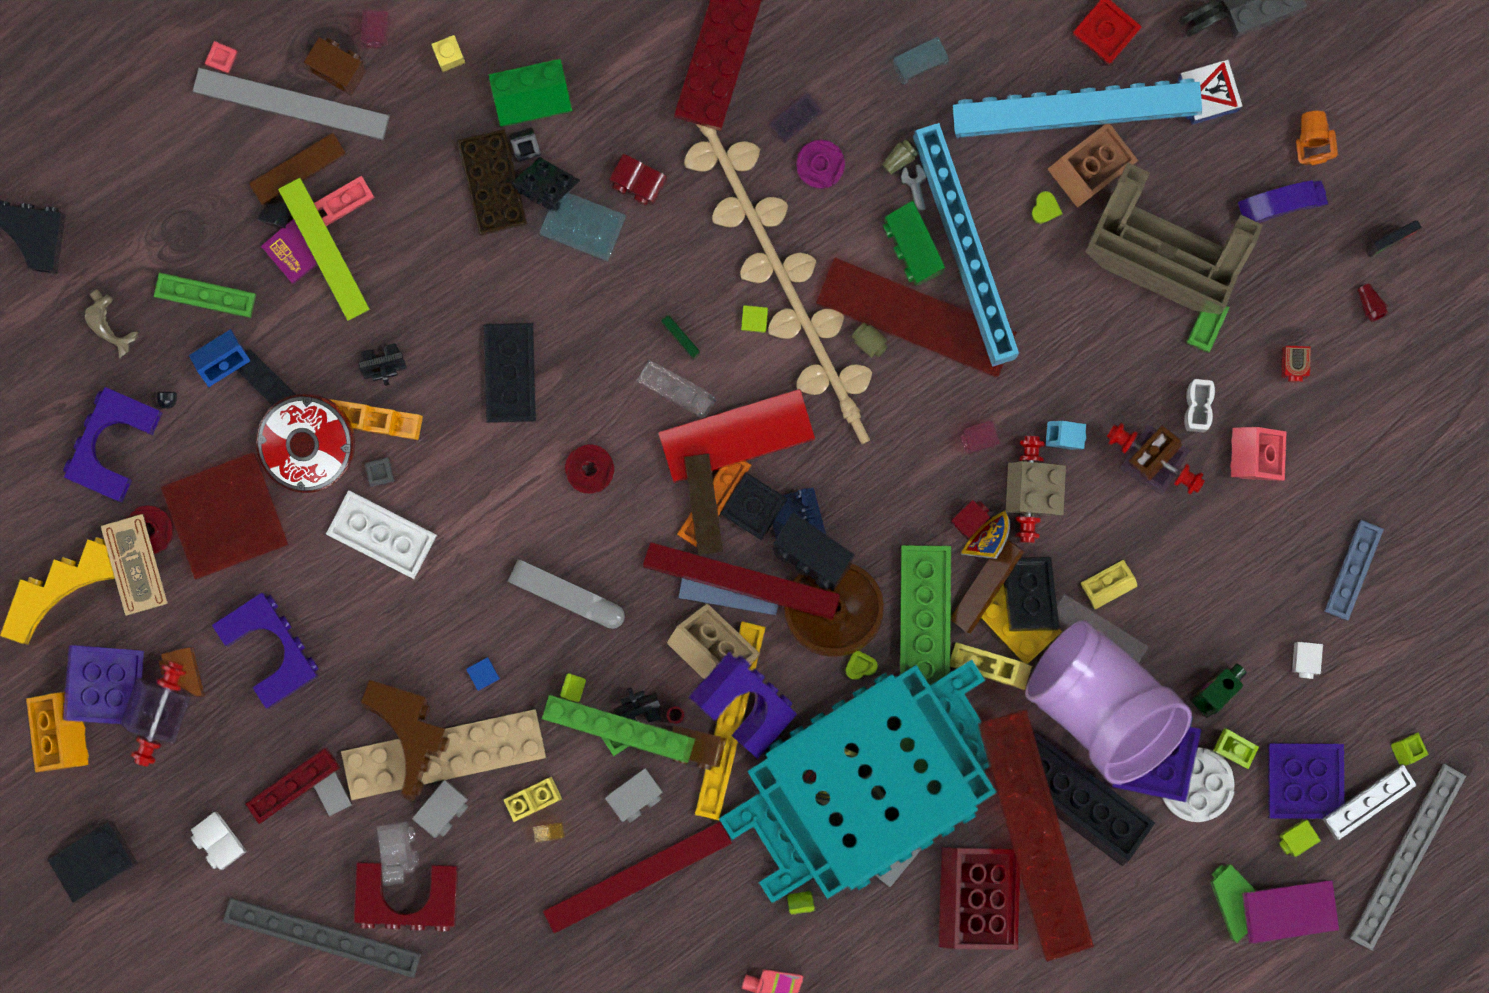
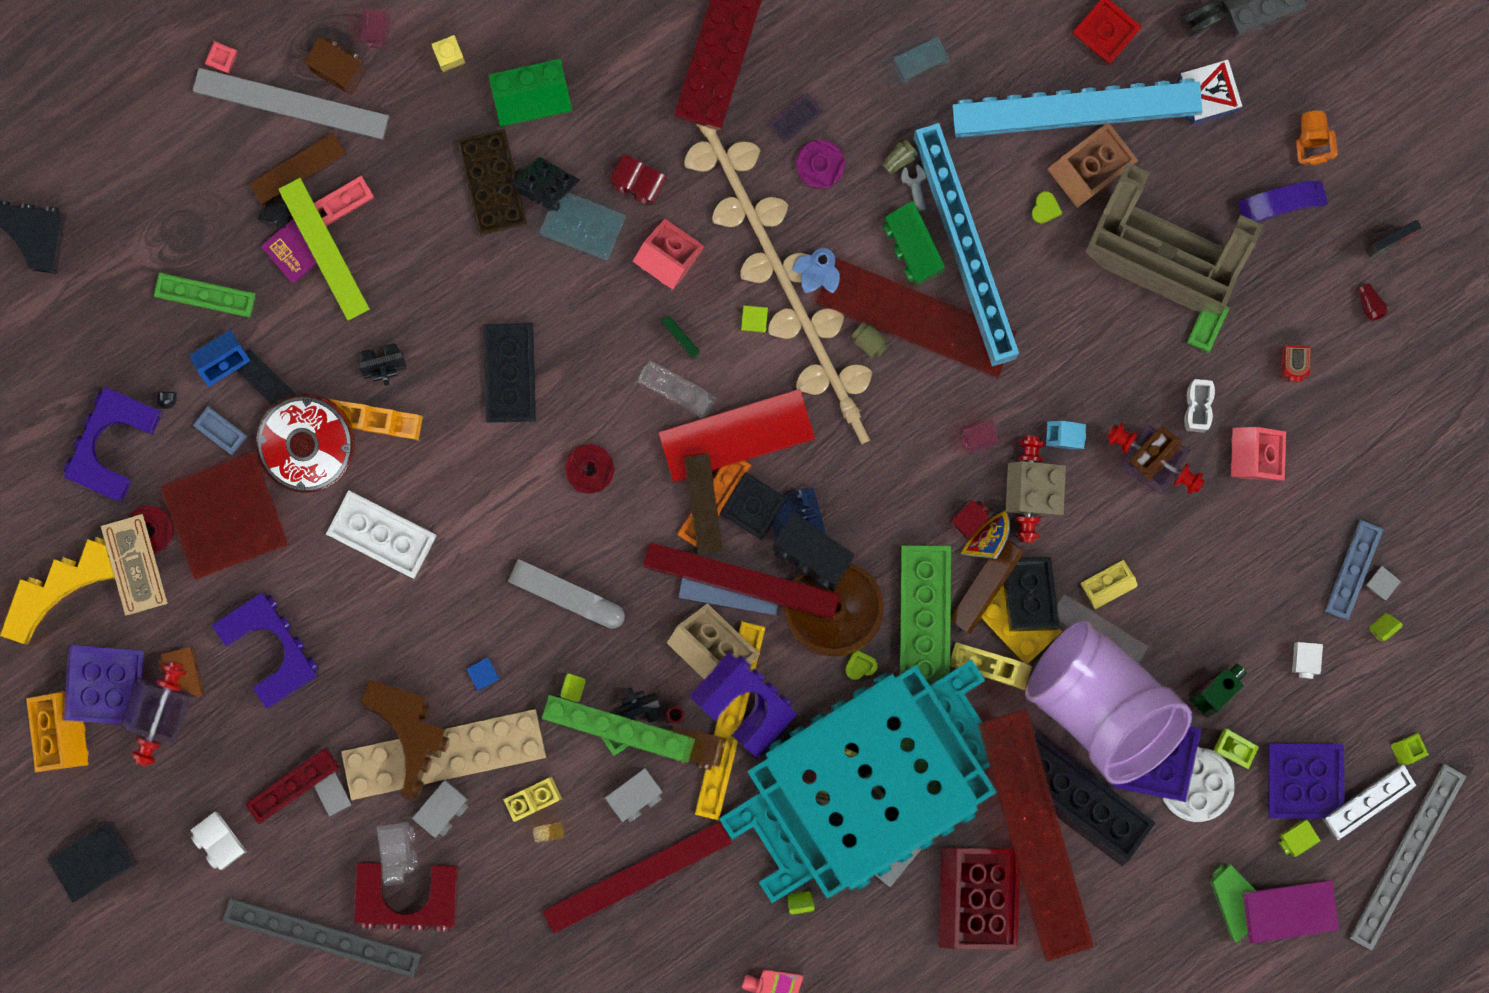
dark tan animal [85,289,139,358] -> none
dark grey tile [364,457,395,487] -> none
black slope [509,128,541,162] -> none
none -> sand blue tile [193,406,248,456]
none -> coral slope [633,219,705,289]
none -> medium blue plate [793,248,840,293]
none -> light grey tile [1365,566,1401,601]
none -> lime slope [1369,613,1403,642]

